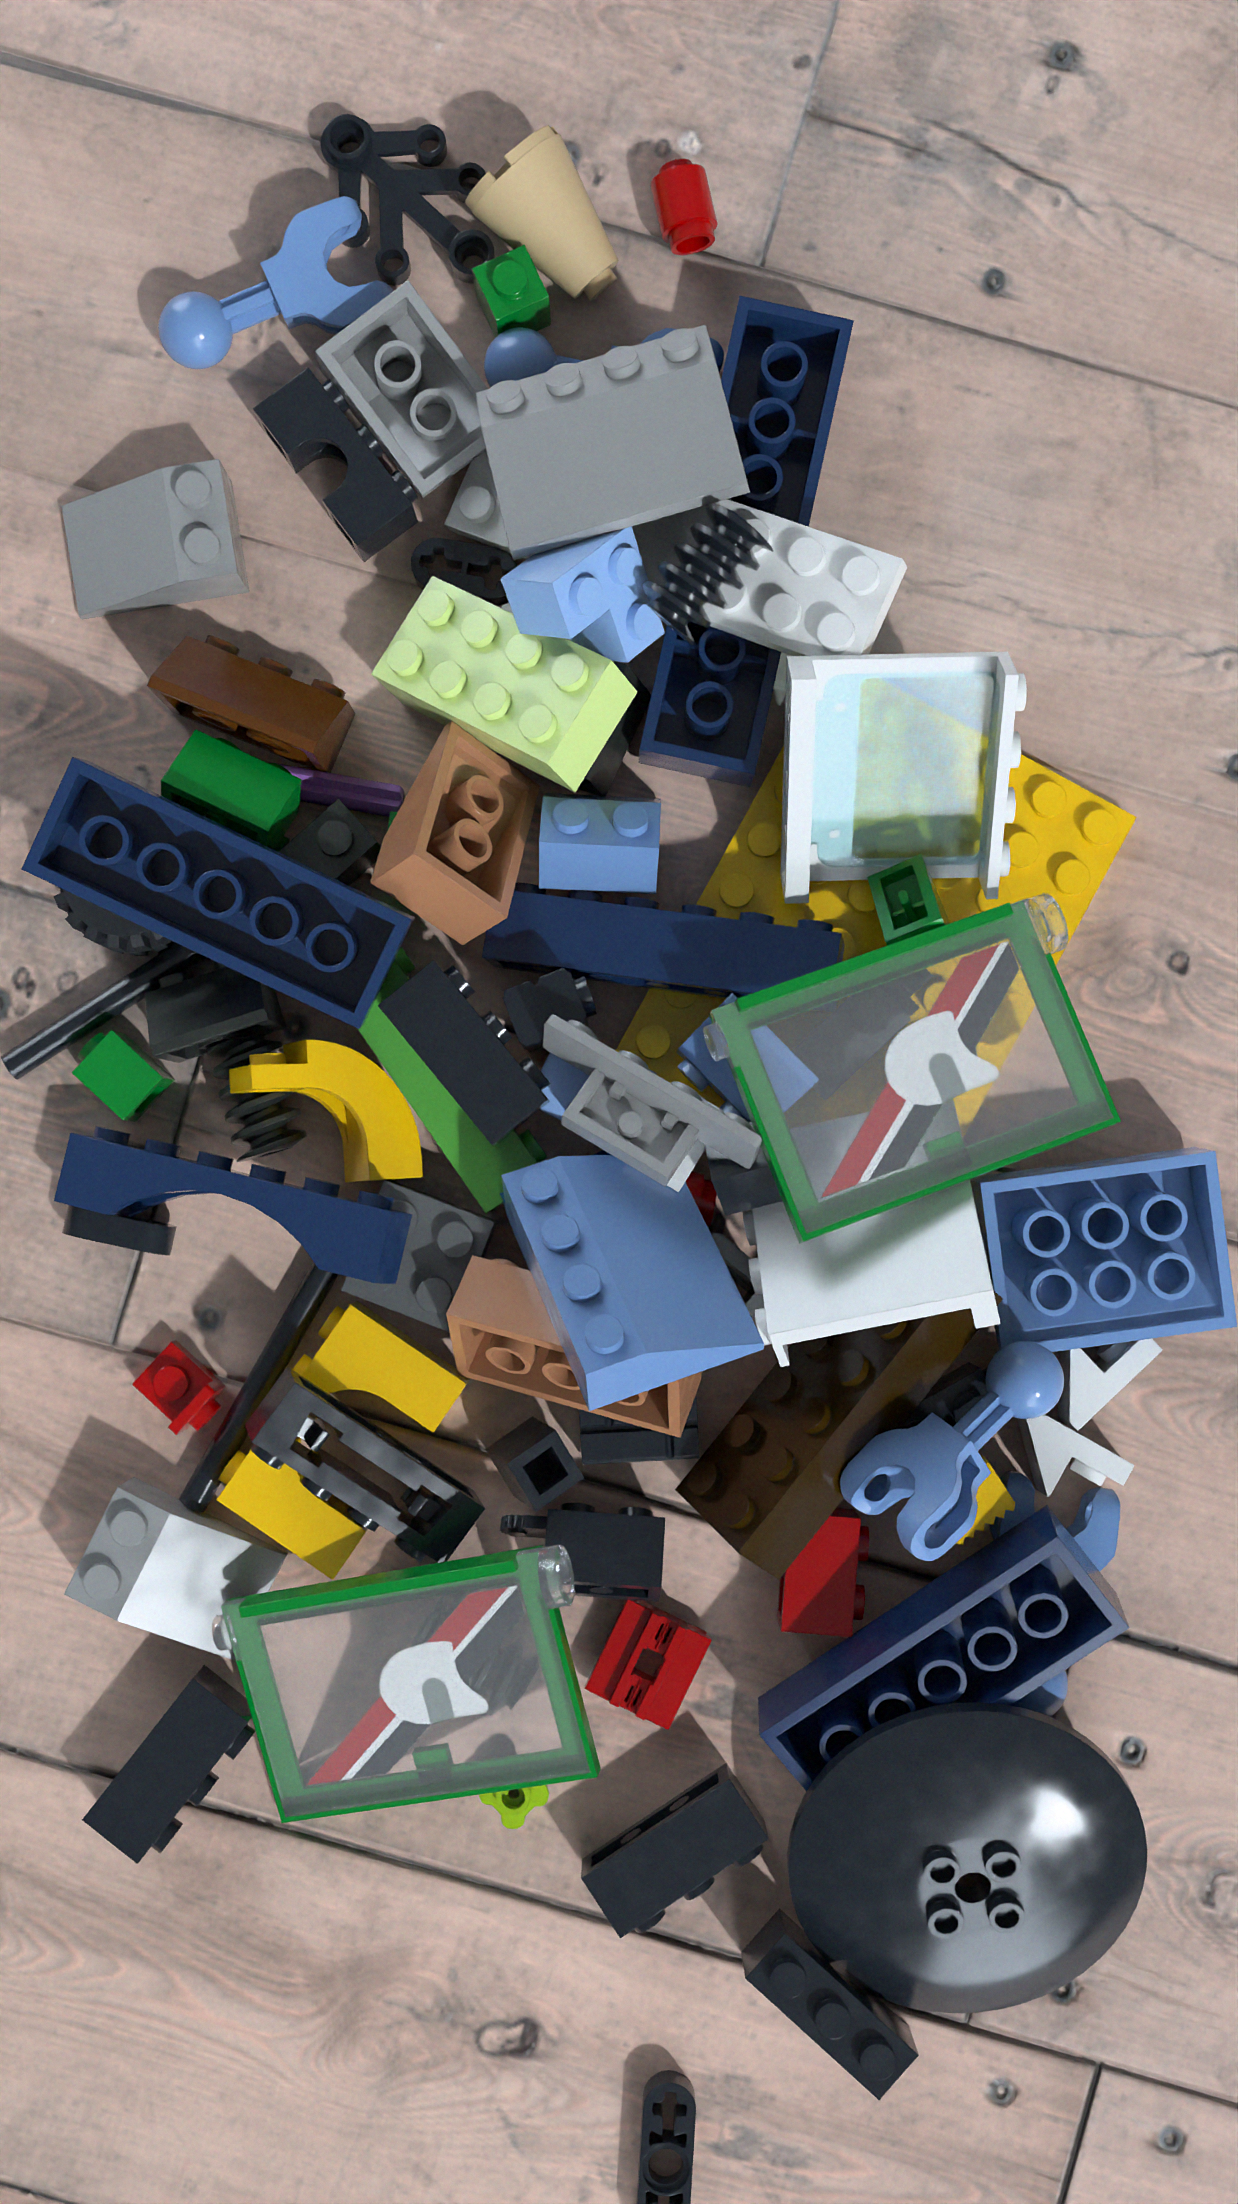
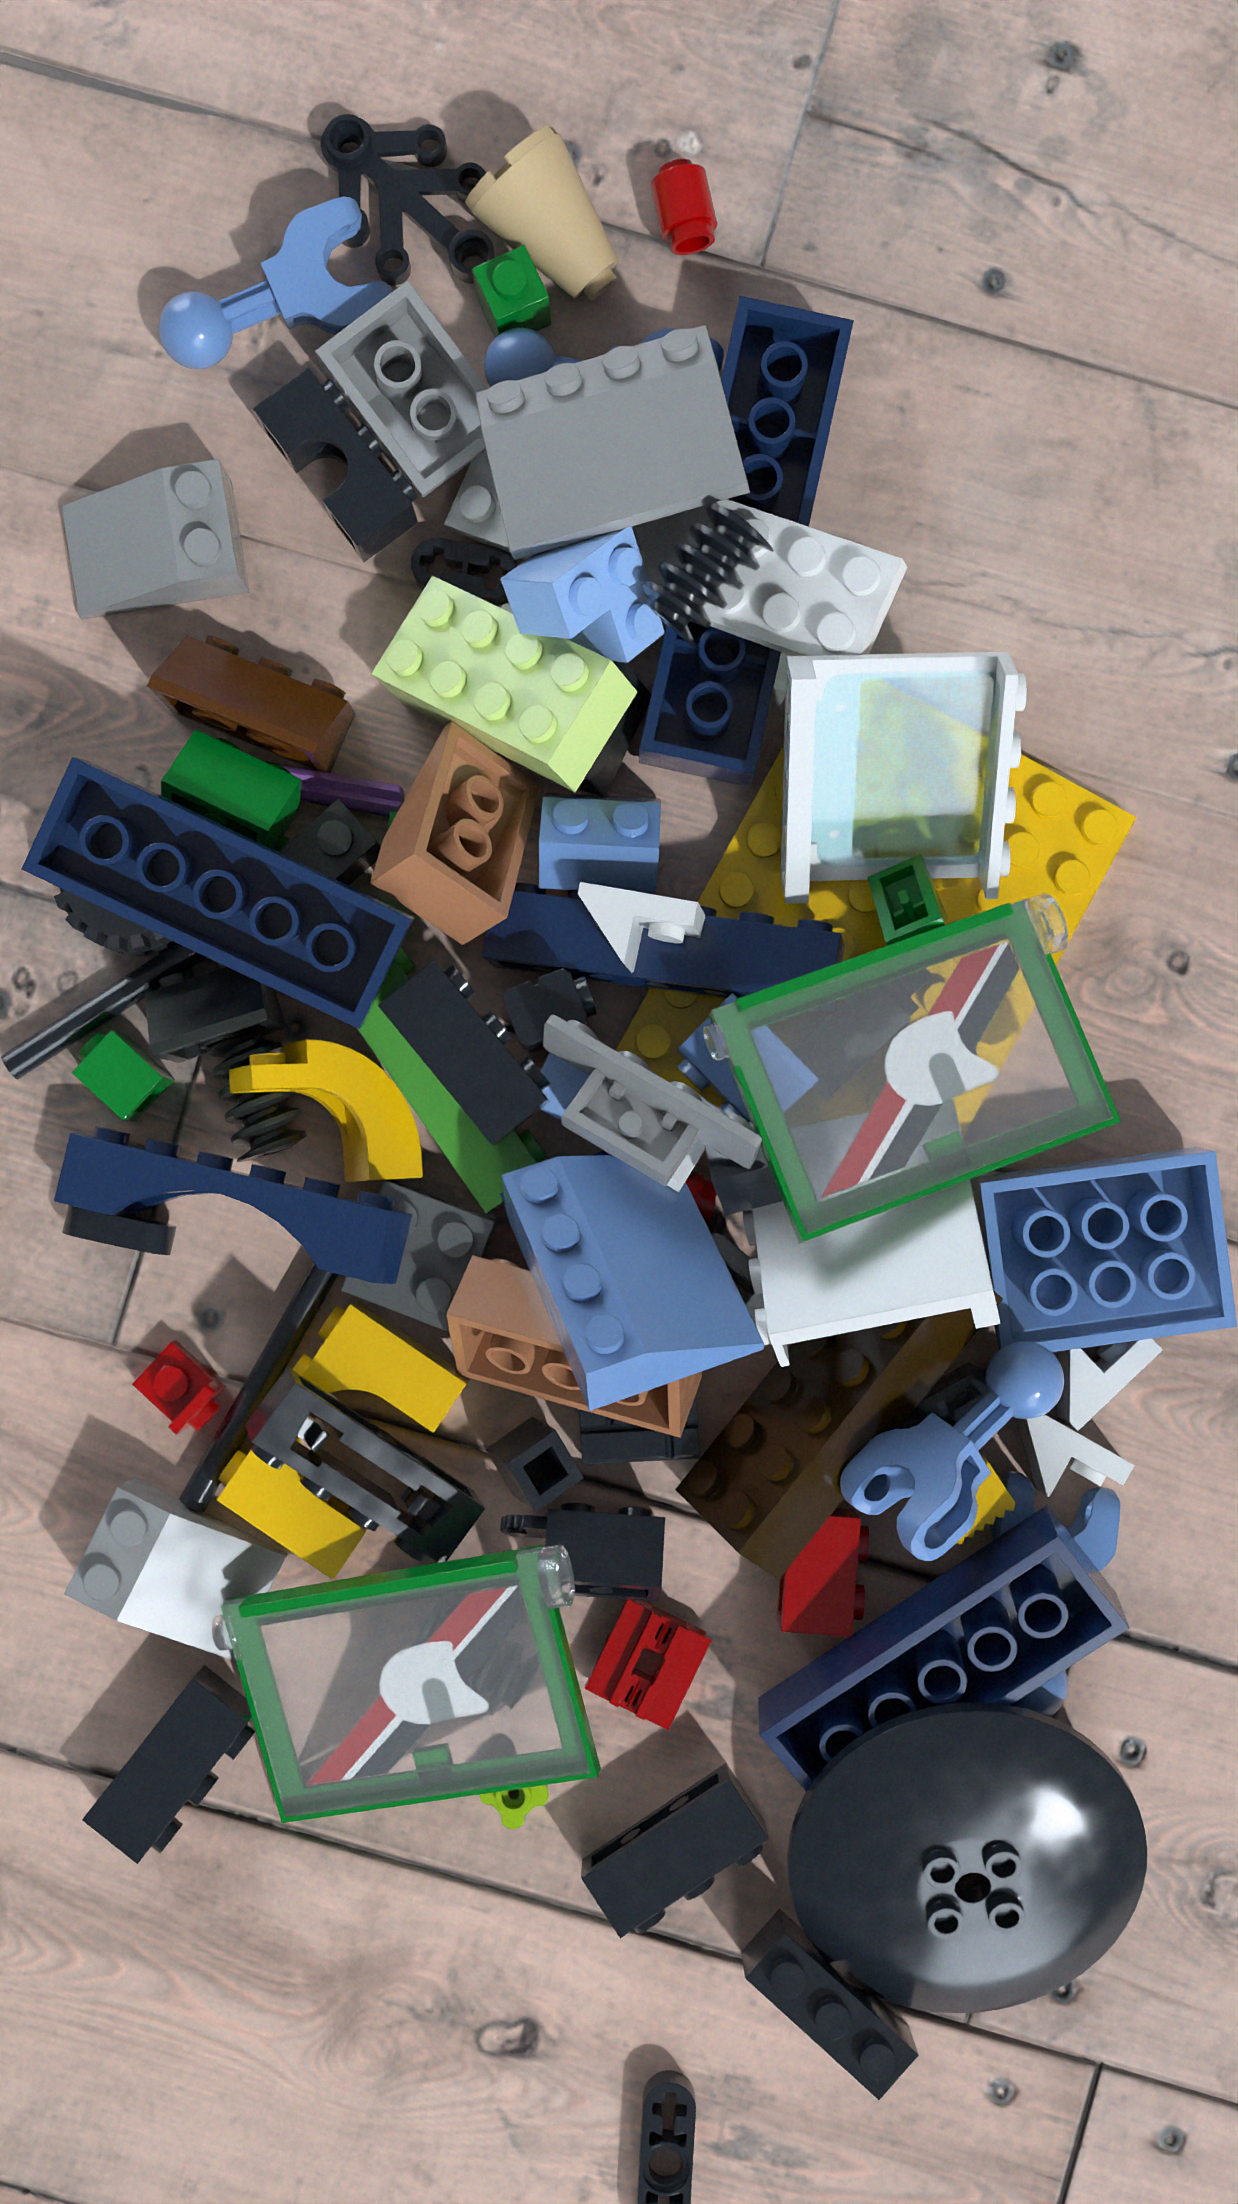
none -> white slope [578,882,705,973]

